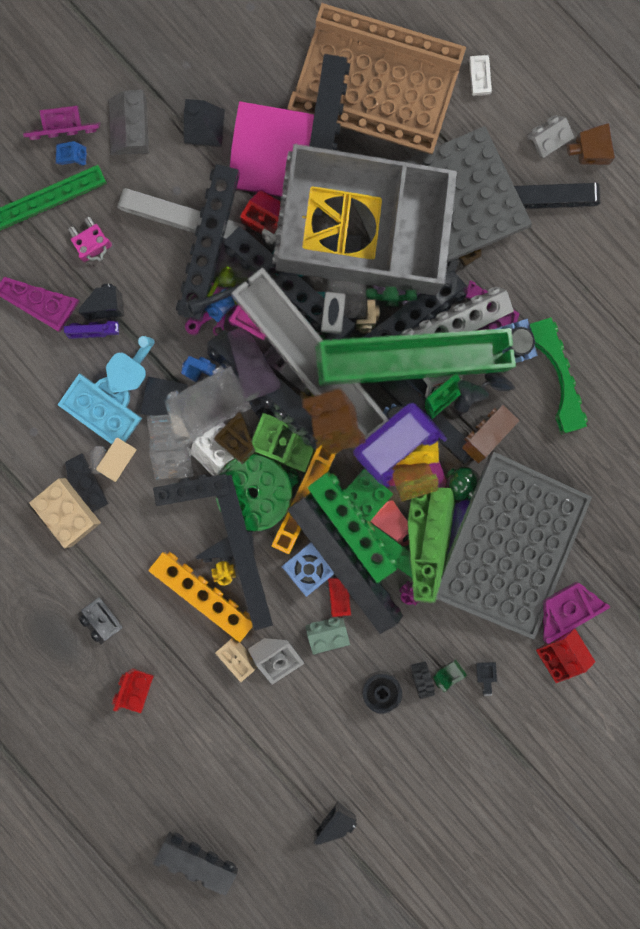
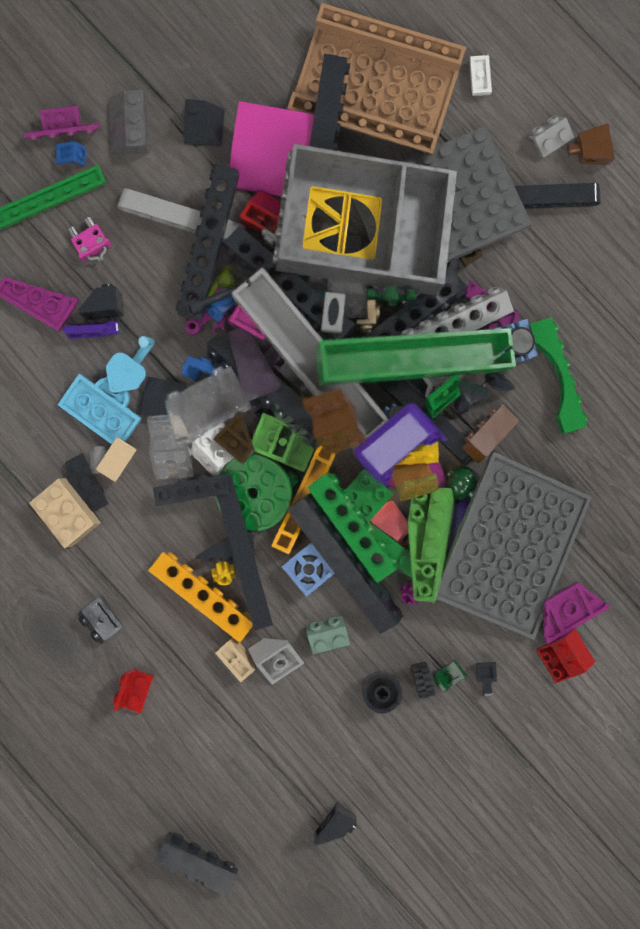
red plate [328,577,351,617] -> none

